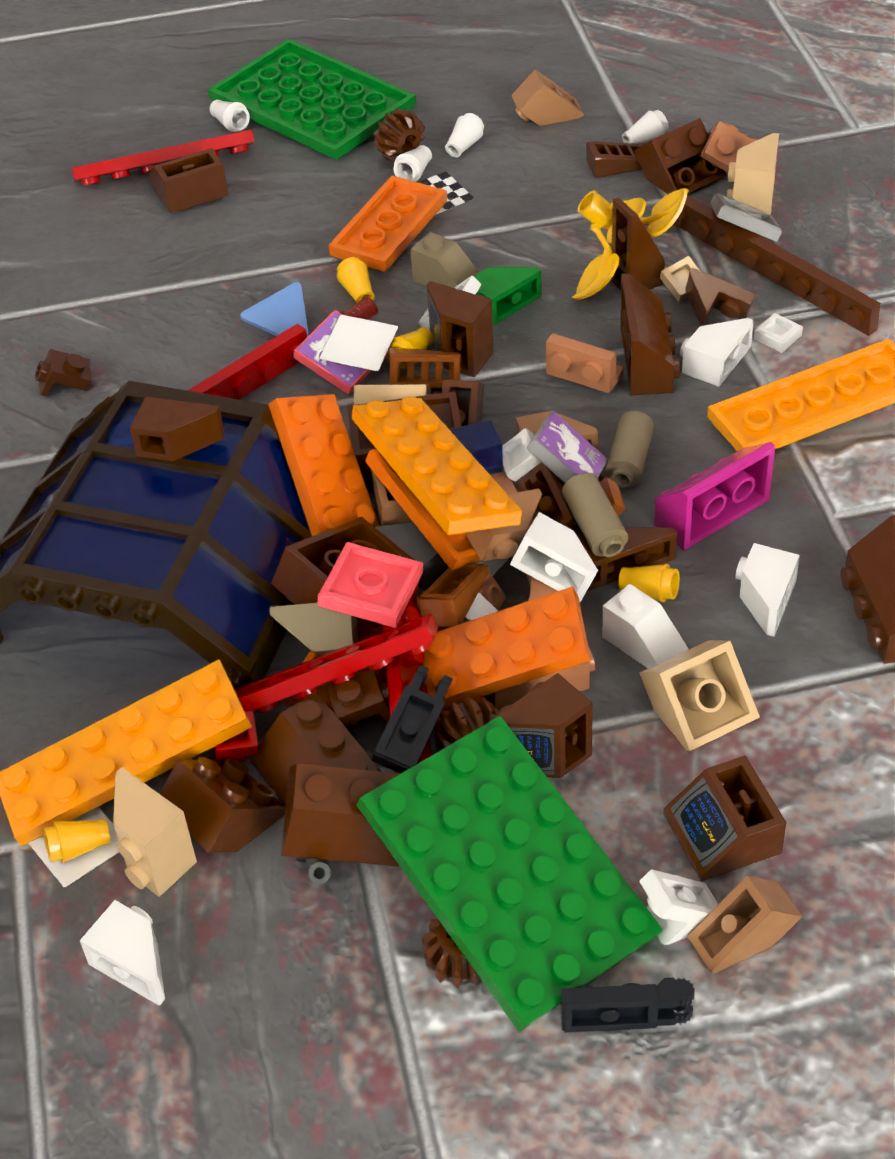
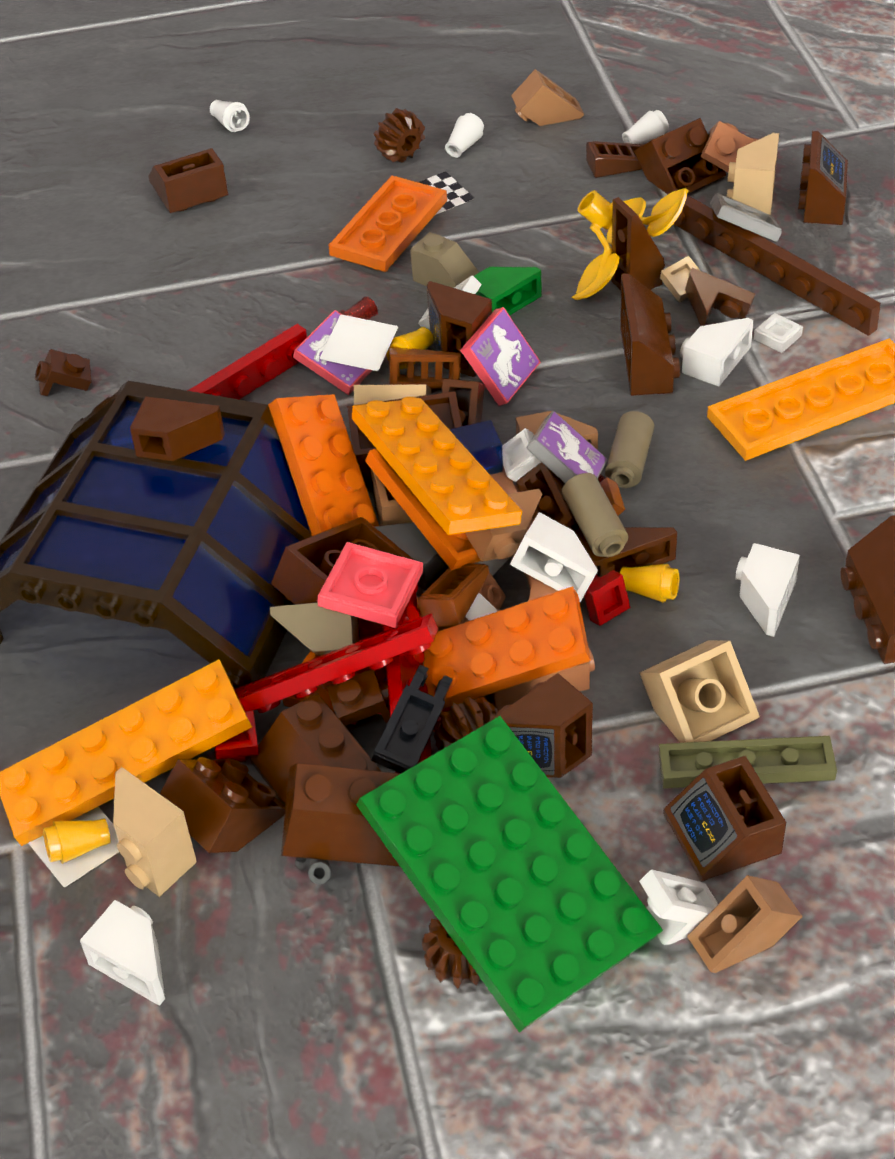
red plate [72,130,255,186] -> none
green plate [208,38,417,160] -> none
medium blue piece [240,282,309,337] -> none
yellow cone [337,257,375,306] -> none
white cone [394,145,432,182] -> none
nougat bracket [546,333,624,394] -> none
black hinge [561,977,695,1033] -> none
white slope [602,584,689,668] -> none
dark pink slope [654,442,775,551] -> none
none -> tile [460,307,541,406]
none -> red tile [584,570,631,626]
none -> olive plate [659,736,837,789]
none -> reddish brown slope [798,131,848,225]

